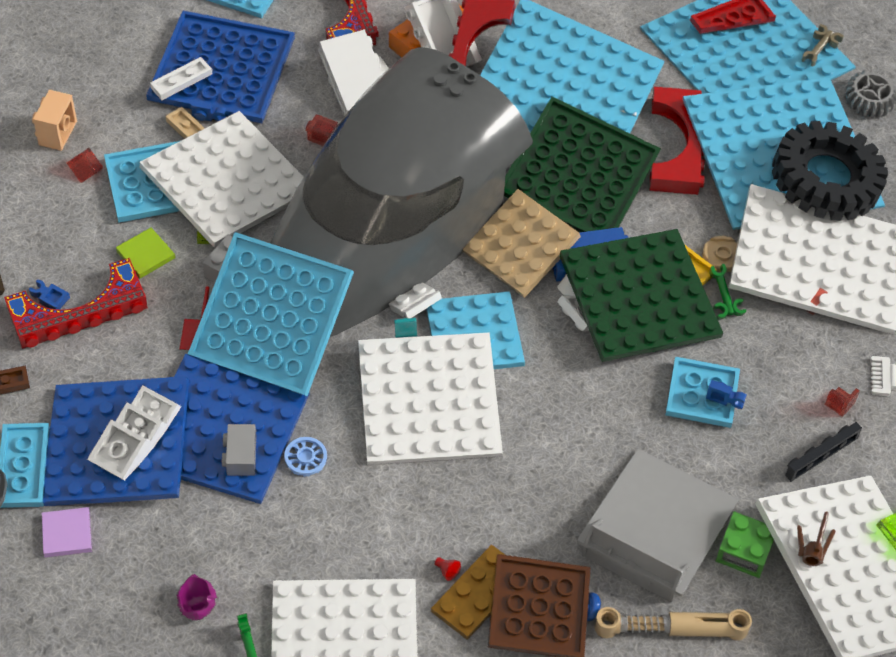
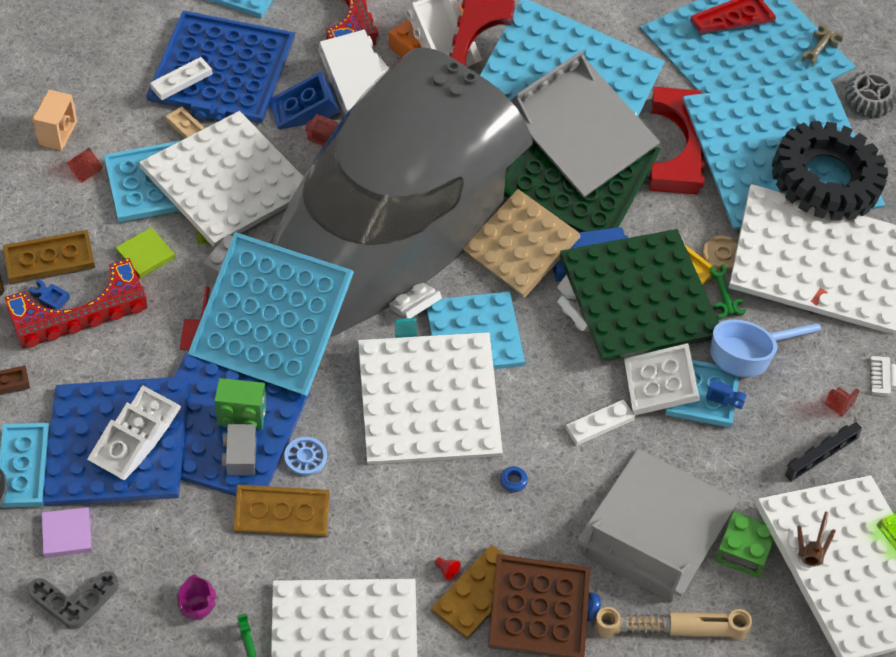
none -> pearl gold plate [3,230,95,283]
none -> dark grey beam [28,571,119,629]
none -> bright green piece [215,378,267,430]
none -> pearl gold tile [233,485,330,537]
none -> blue slope [270,71,340,129]
none -> blue piece [500,466,528,492]
none -> light grey door [510,51,660,198]
none -> white plate [566,399,635,446]
none -> white plate [624,343,700,415]
none -> light blue piece [710,320,821,377]

